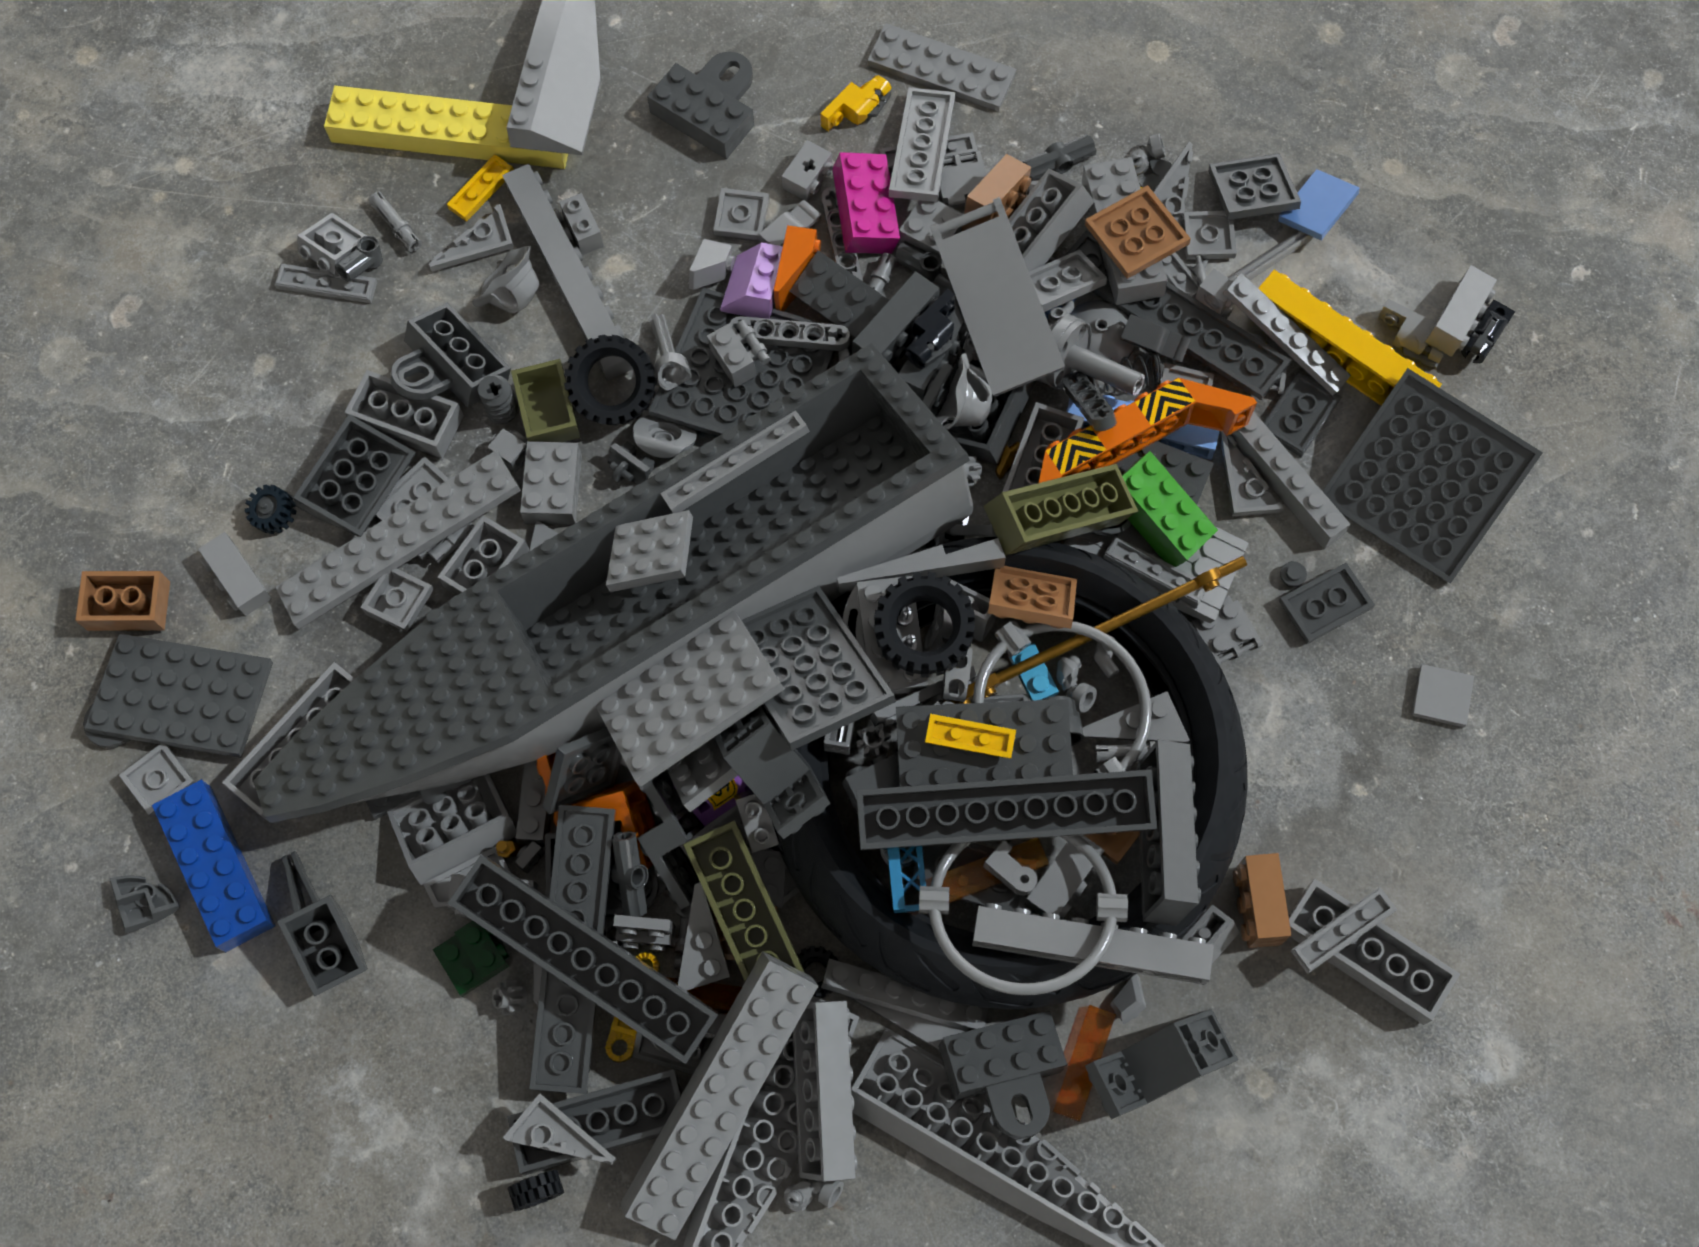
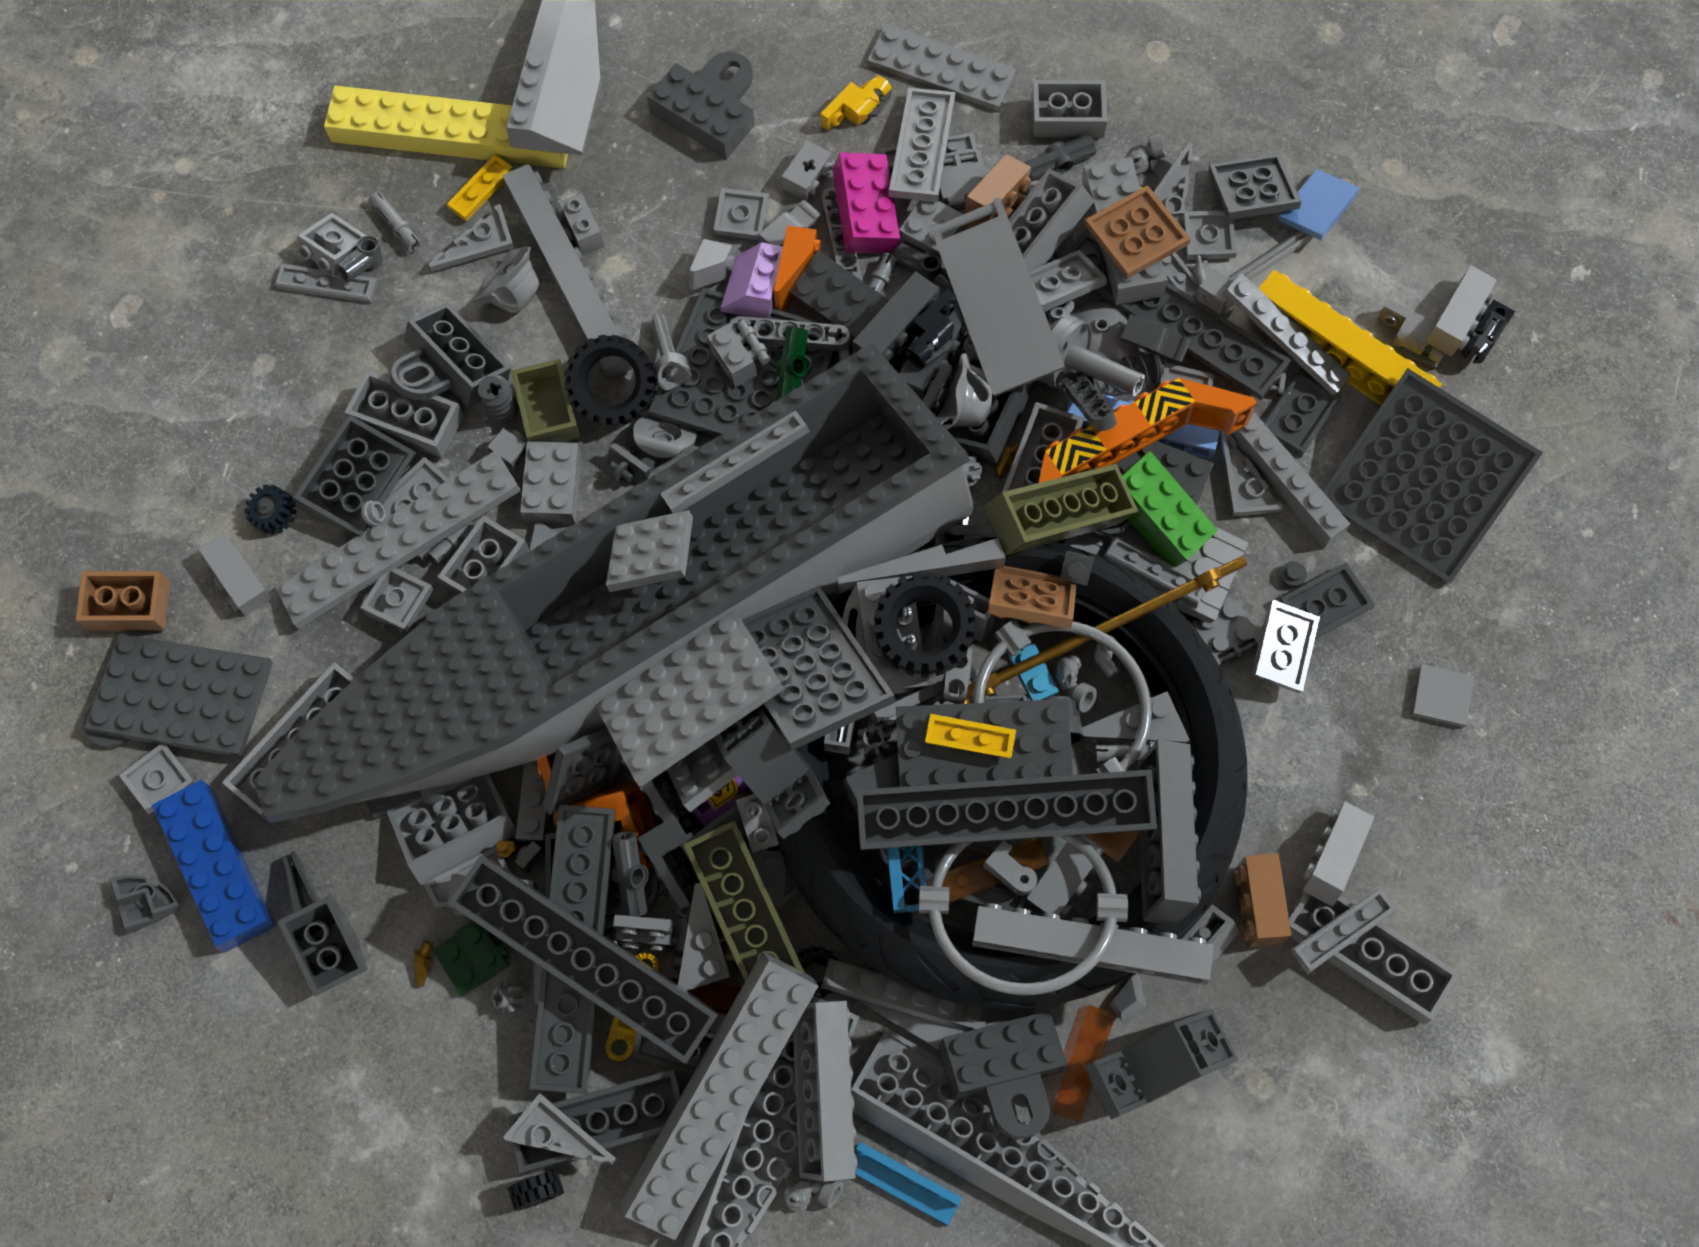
none -> light grey plate [361,501,386,527]
none -> pearl gold bar [414,940,434,987]
none -> dark green piece [775,327,809,401]
none -> dark azure fence [855,1142,962,1226]
none -> light grey brick [1031,80,1107,138]
none -> dark grey plate [1060,551,1094,586]
none -> plate [1251,600,1320,693]
none -> light grey brick [1302,801,1375,907]

